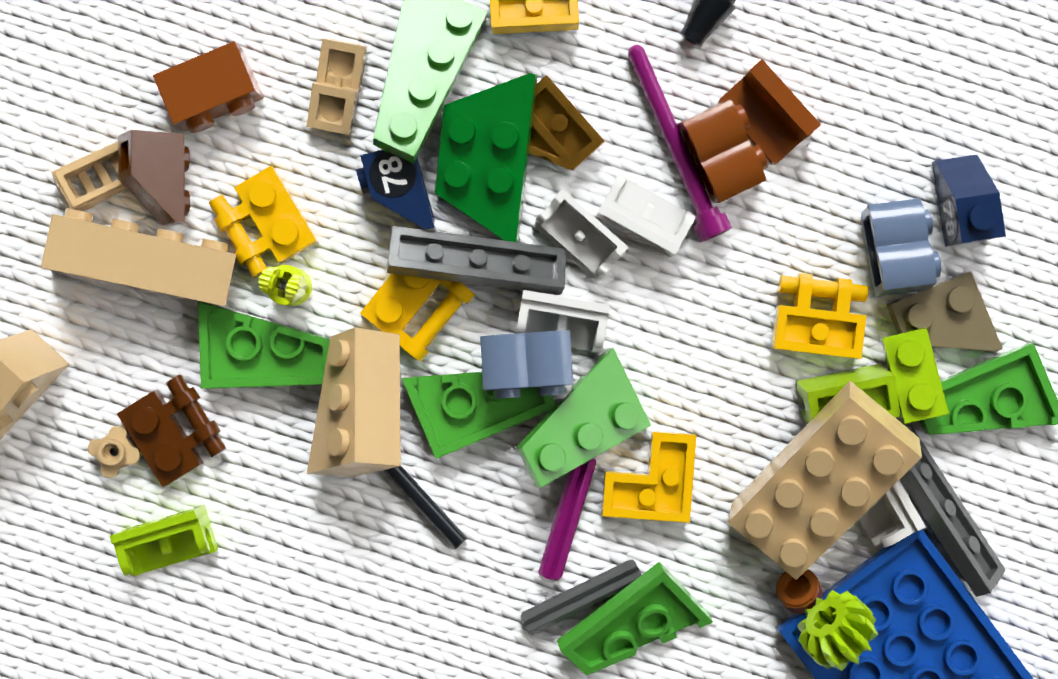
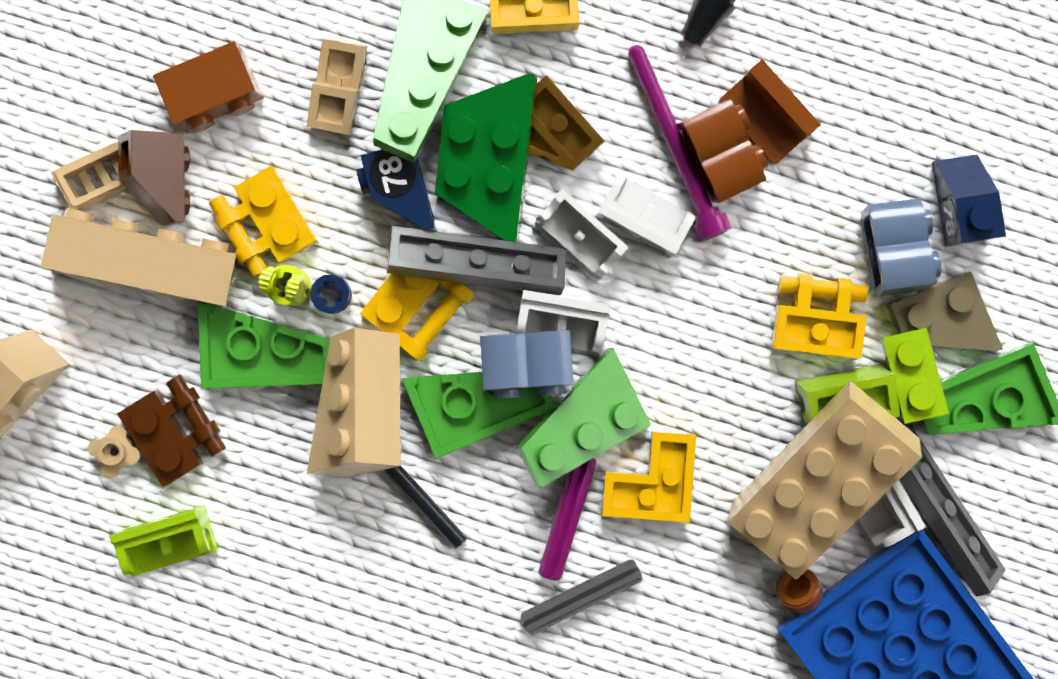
bright green wing [557,561,713,675] -> none
lime gear [797,590,879,671] -> none
none -> dark blue bush [310,274,352,314]

